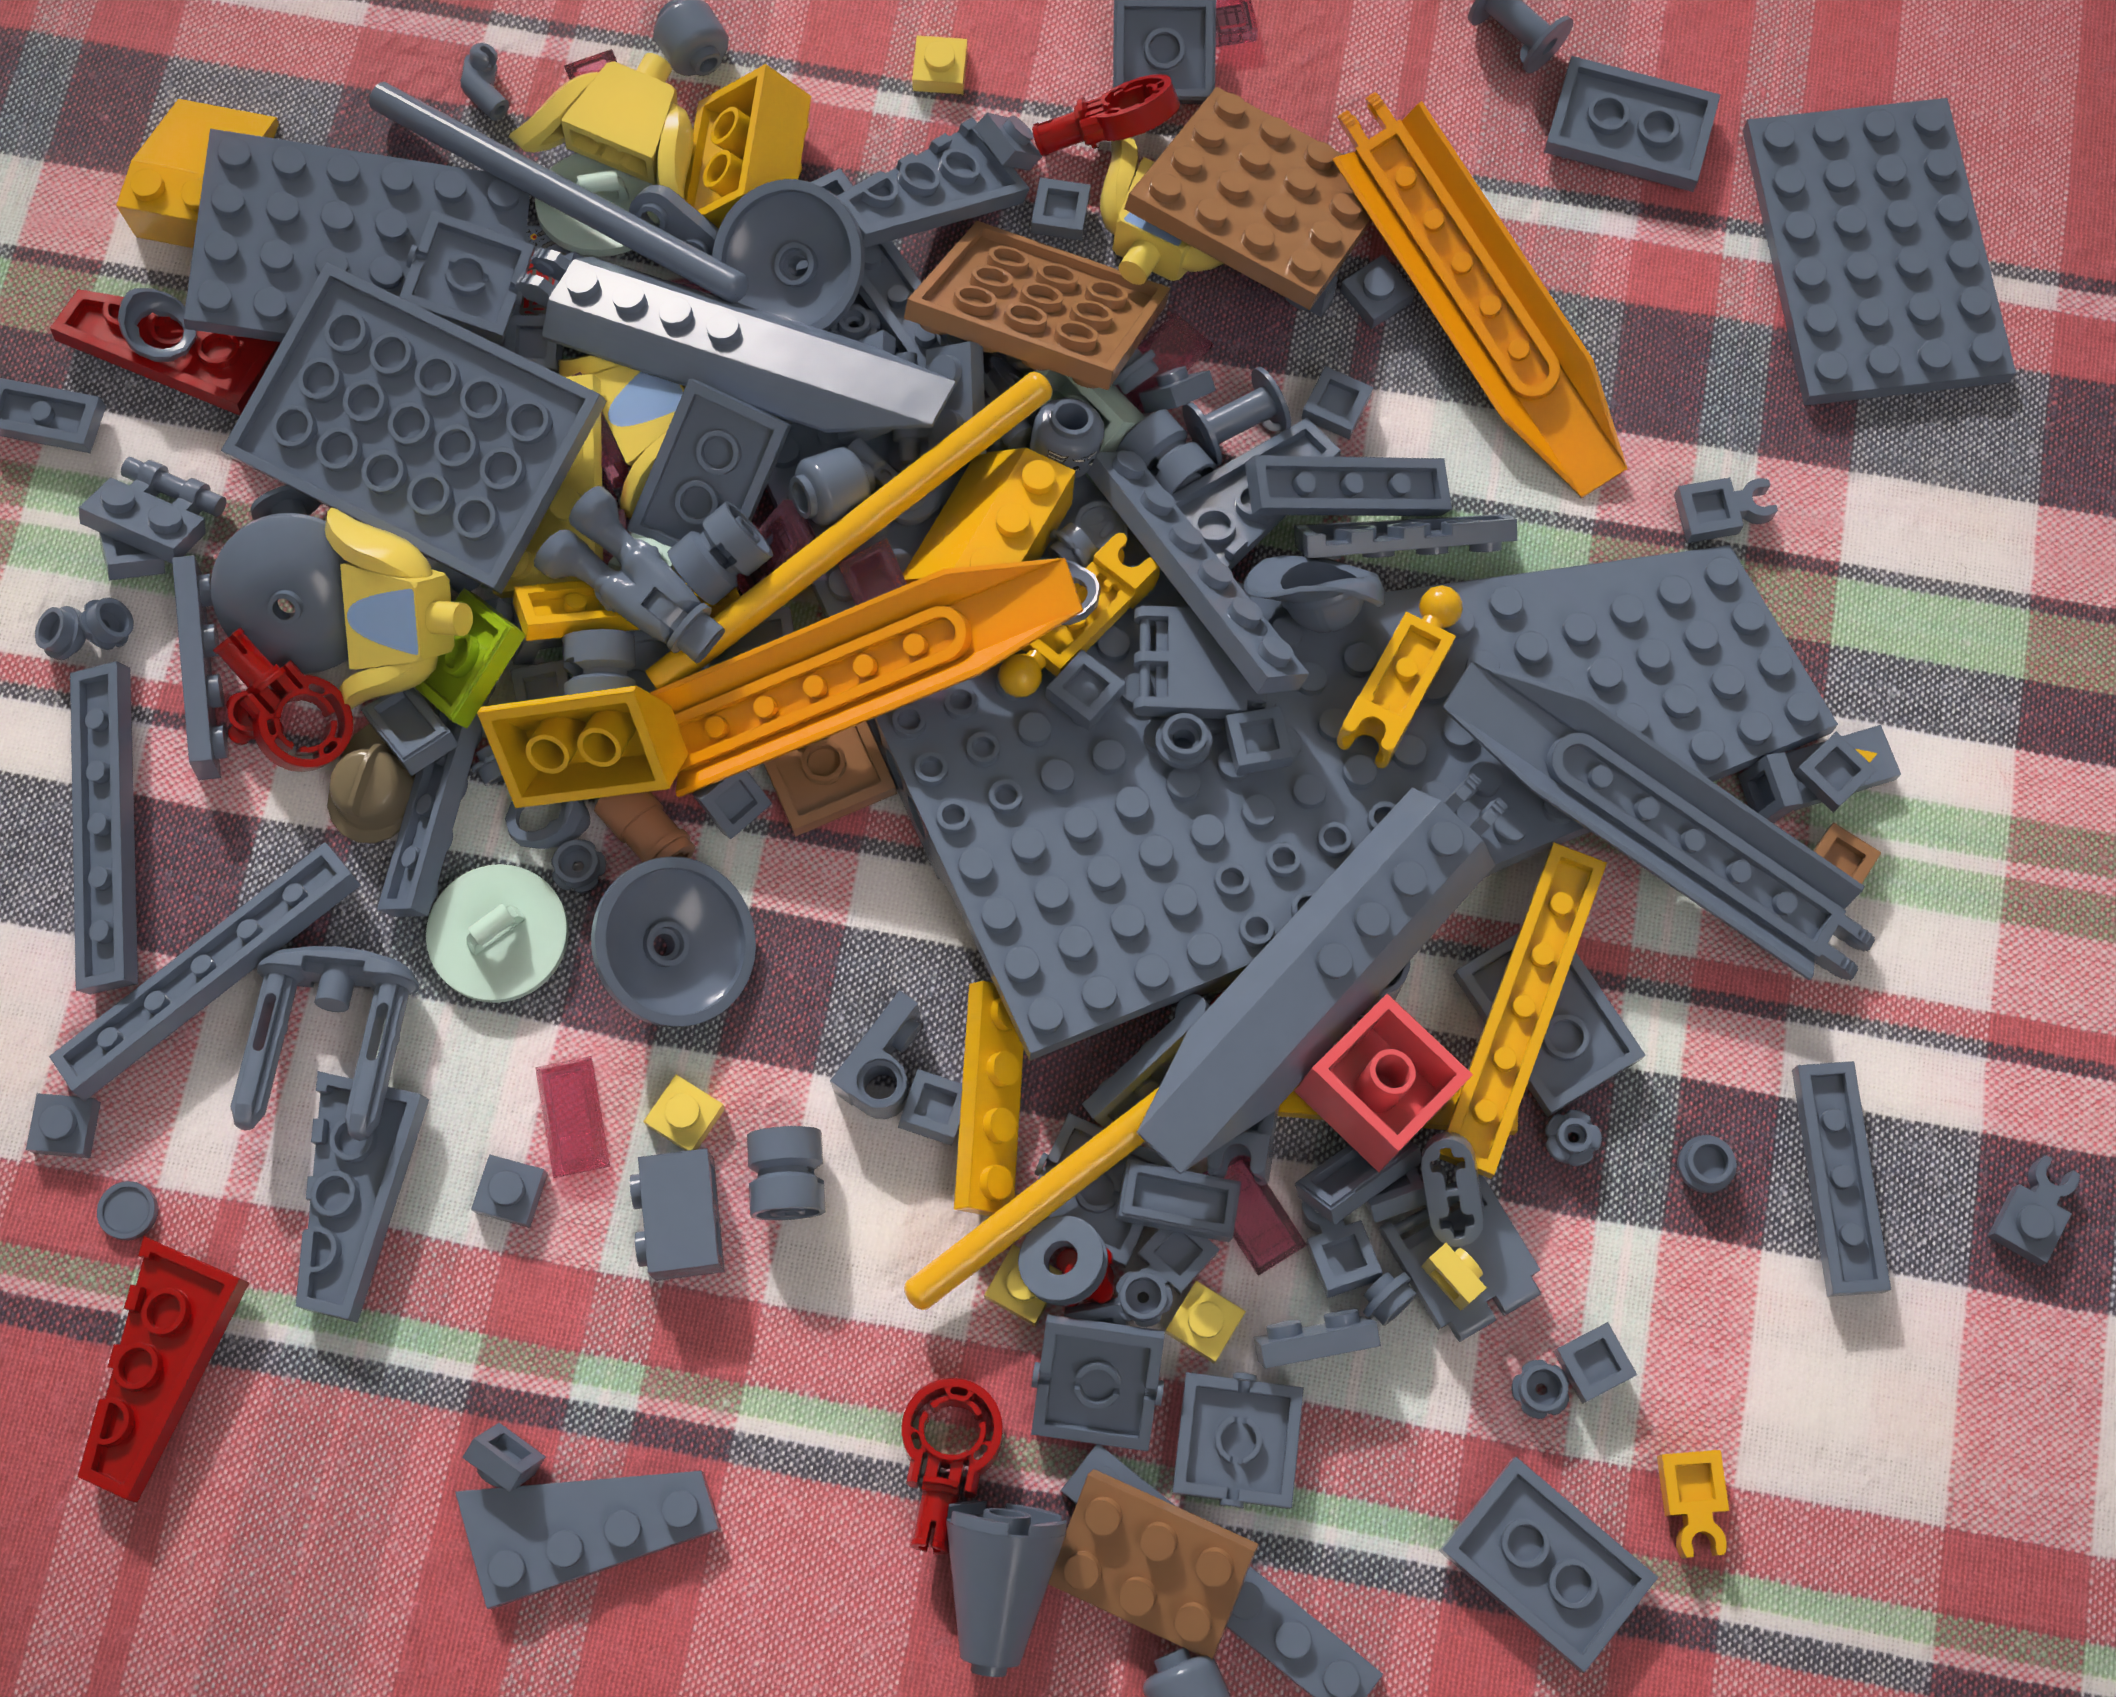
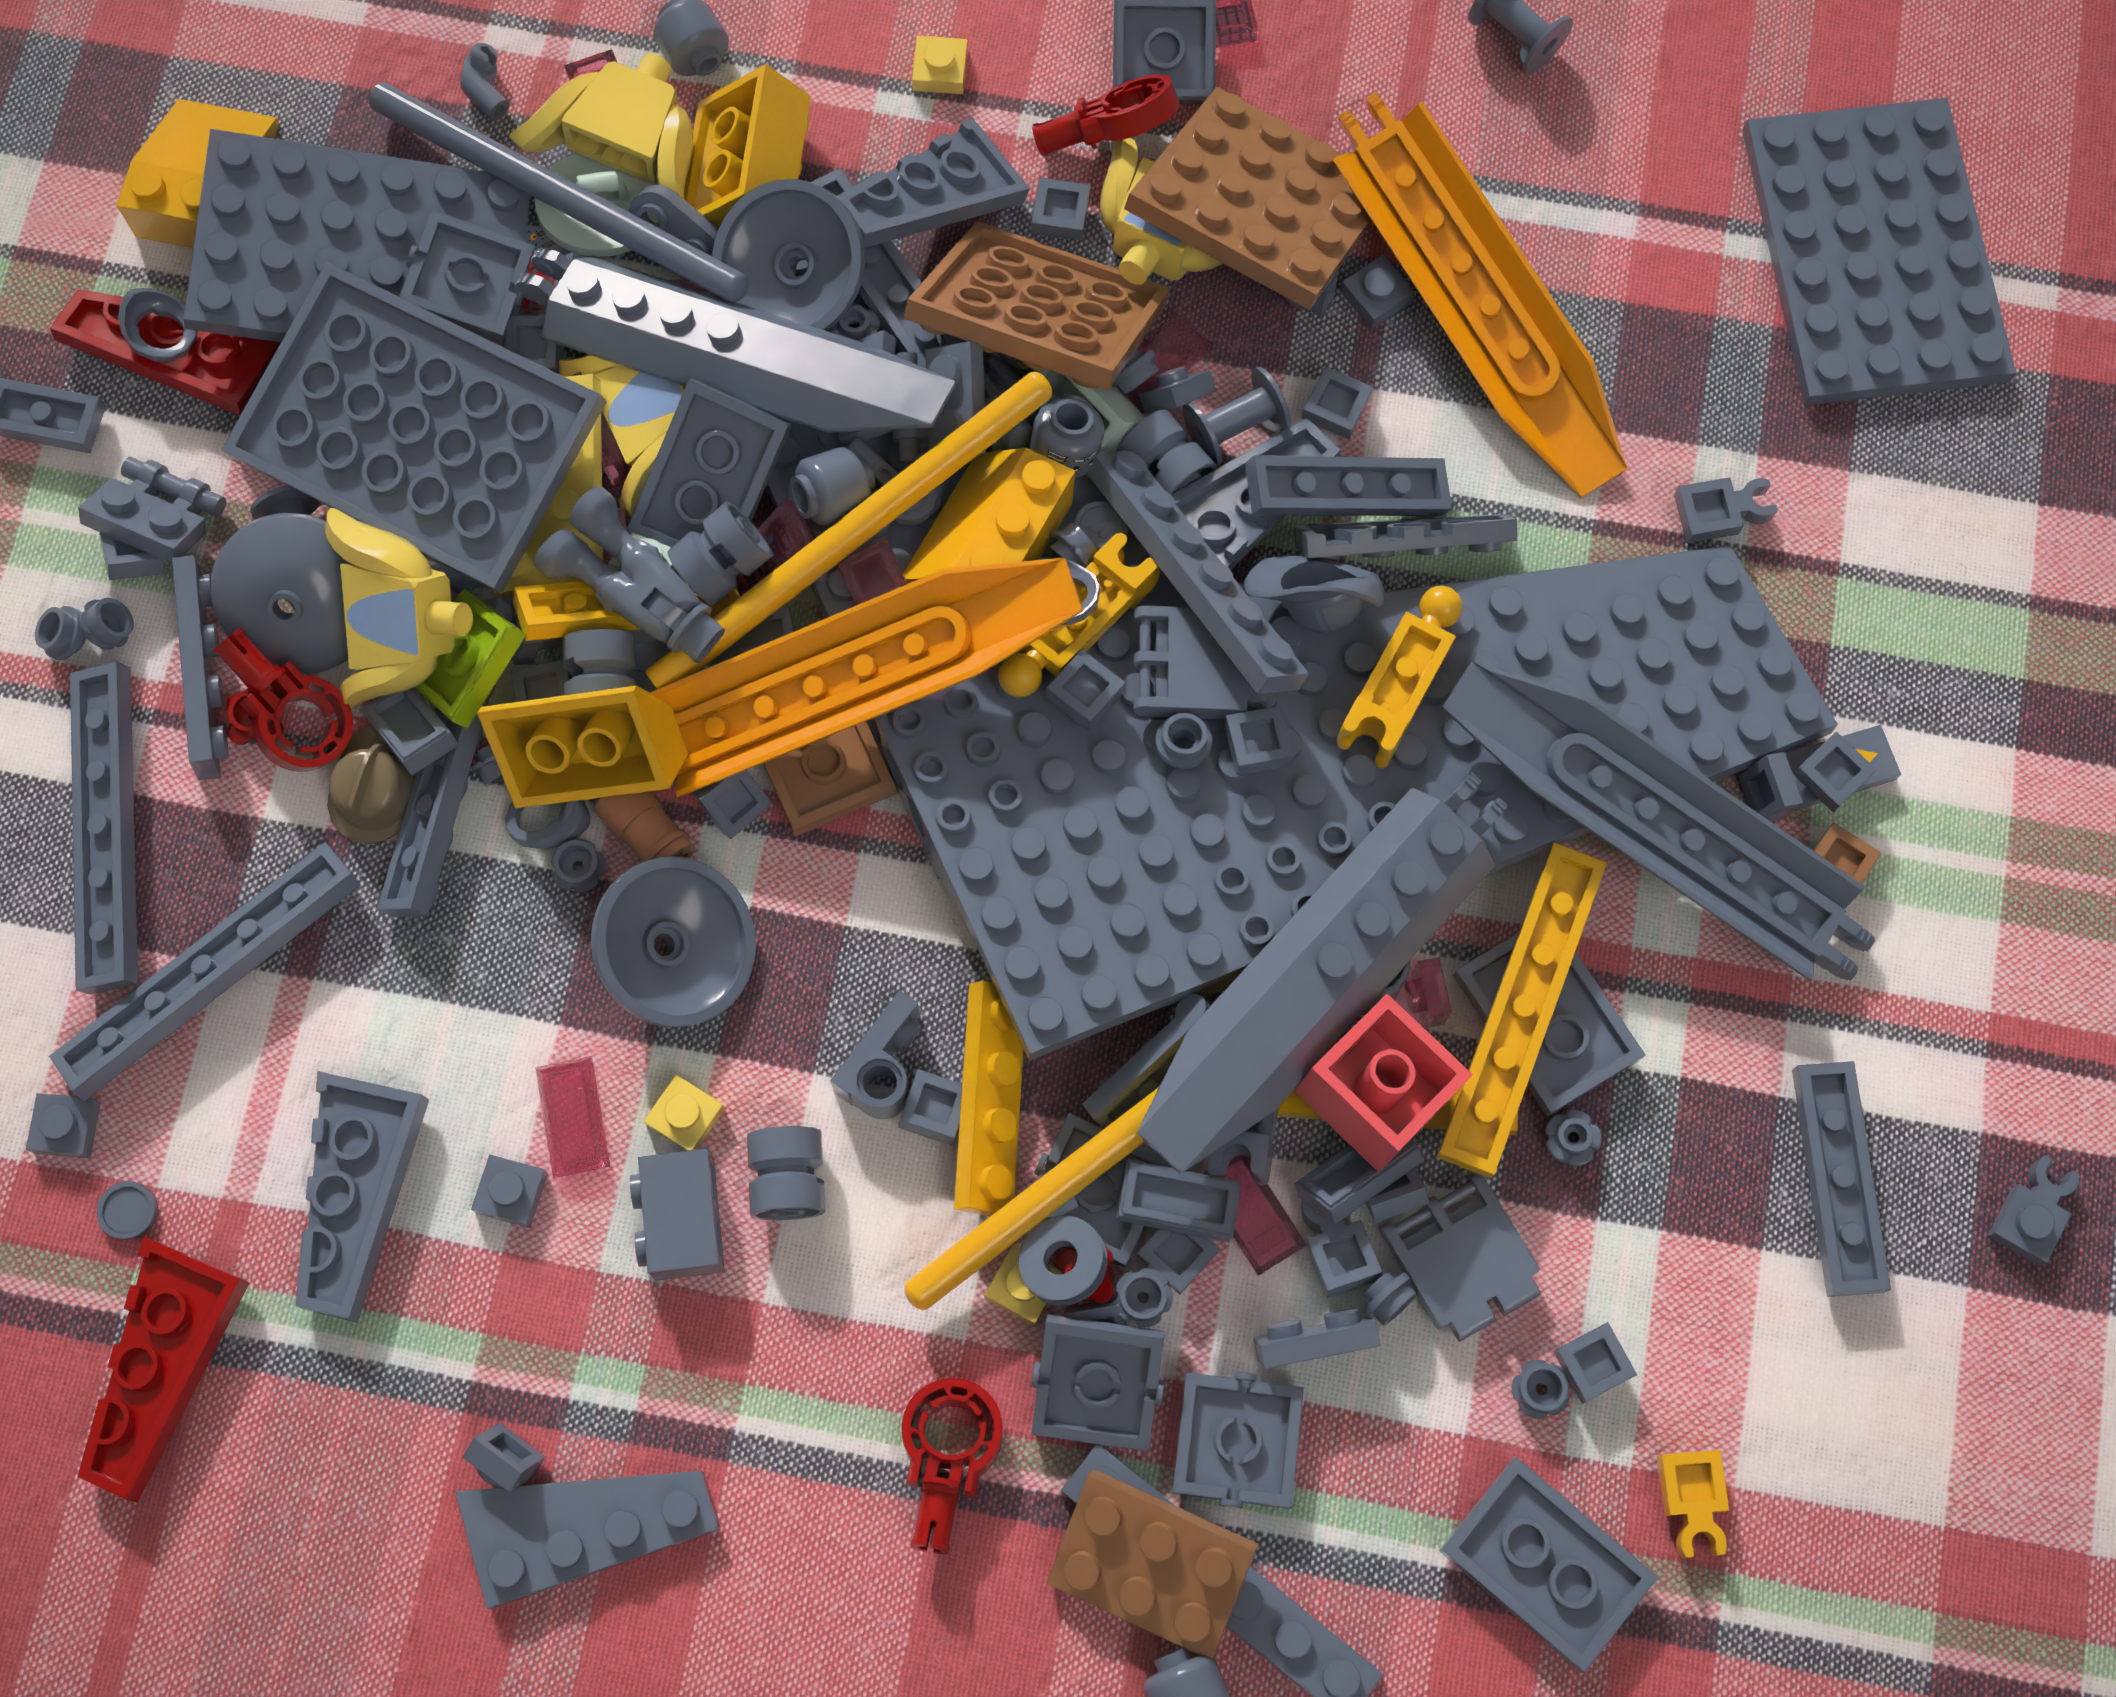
sand blue piece [230,946,419,1141] -> none
light aqua shield [426,864,569,1003] -> none
sand blue cone [946,1501,1067,1677] -> none
sand blue plate [974,113,1043,171] -> none
light yellow plate [1165,1281,1246,1364] -> none
sand blue beam [1421,1132,1484,1247] -> none
light yellow plate [1421,1243,1487,1311] -> none
sand blue plate [1544,56,1721,192] -> none
sand blue plate [1677,1135,1737,1193] -> none
none -> clear pink plate [1405,957,1452,1028]

